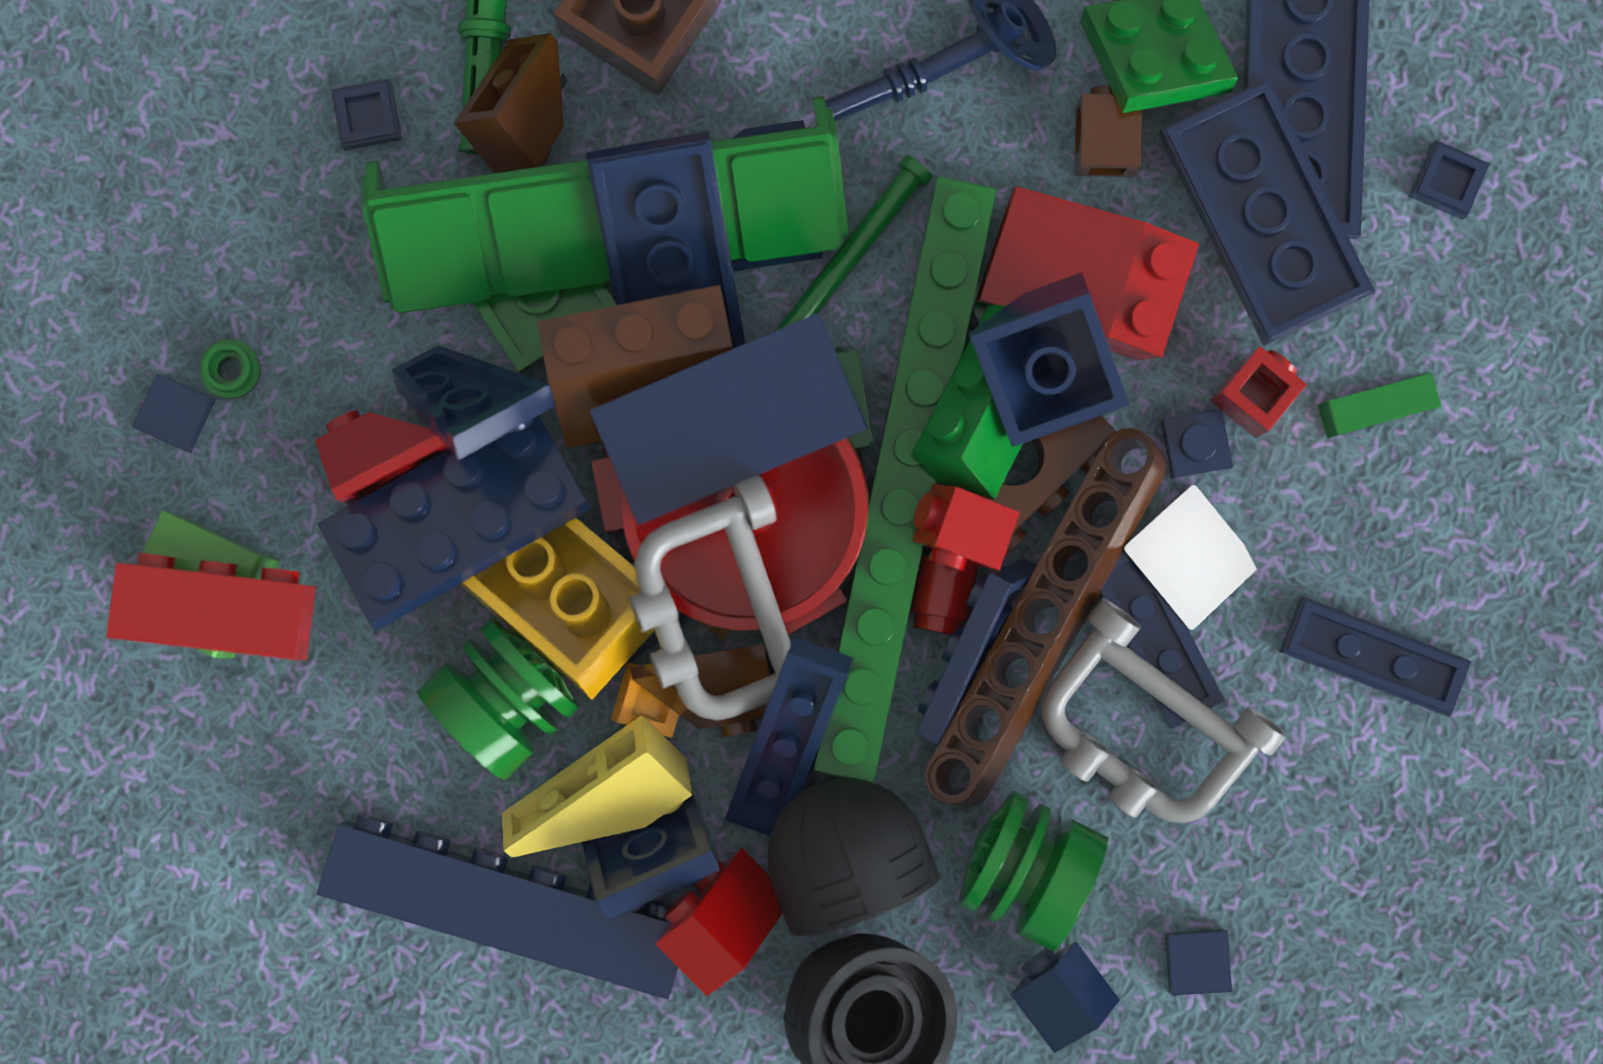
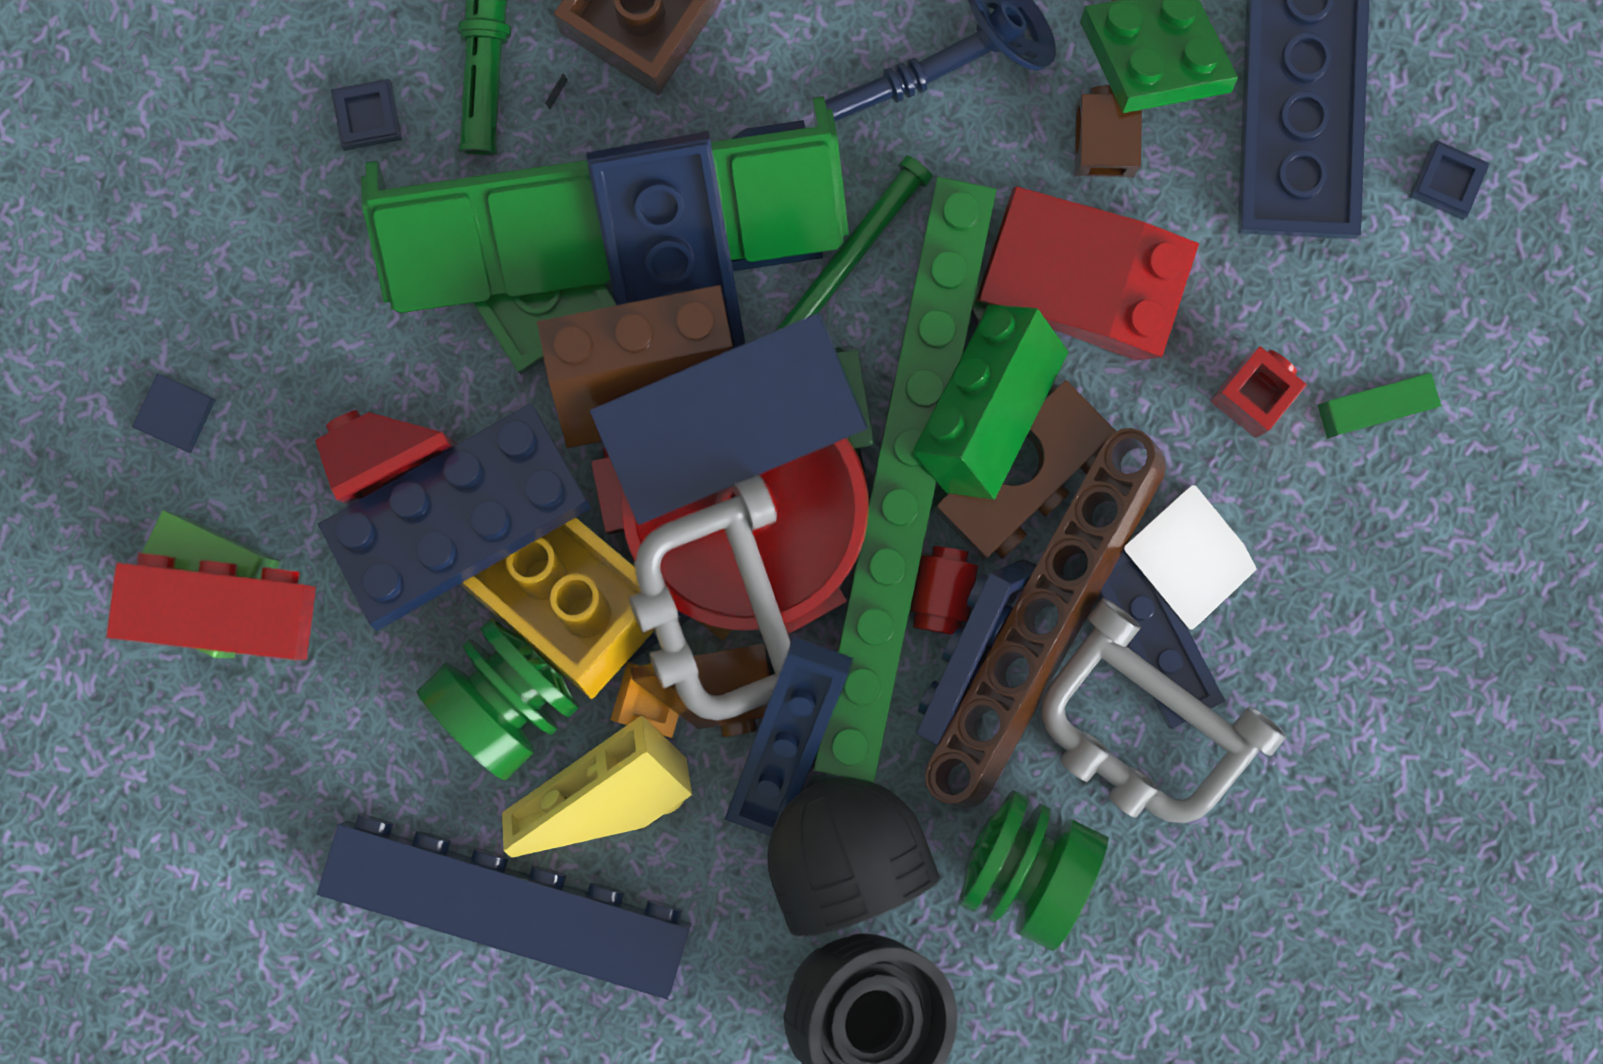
green plate [199,339,261,399] -> none
dark blue wing [392,345,555,460] -> none
reddish brown slope [454,33,564,173] -> none
dark blue plate [582,793,720,920] -> none
red brick [655,848,782,996] -> none
red brick [912,484,1020,572] -> none
dark blue slope [969,272,1130,447] -> none
dark blue brick [1010,942,1120,1053] -> none
dark blue tile [1158,78,1375,346] -> none
dark blue plate [1161,409,1233,479] -> none
dark blue tile [1165,929,1232,996] -> none
dark blue tile [1280,597,1472,717] -> none

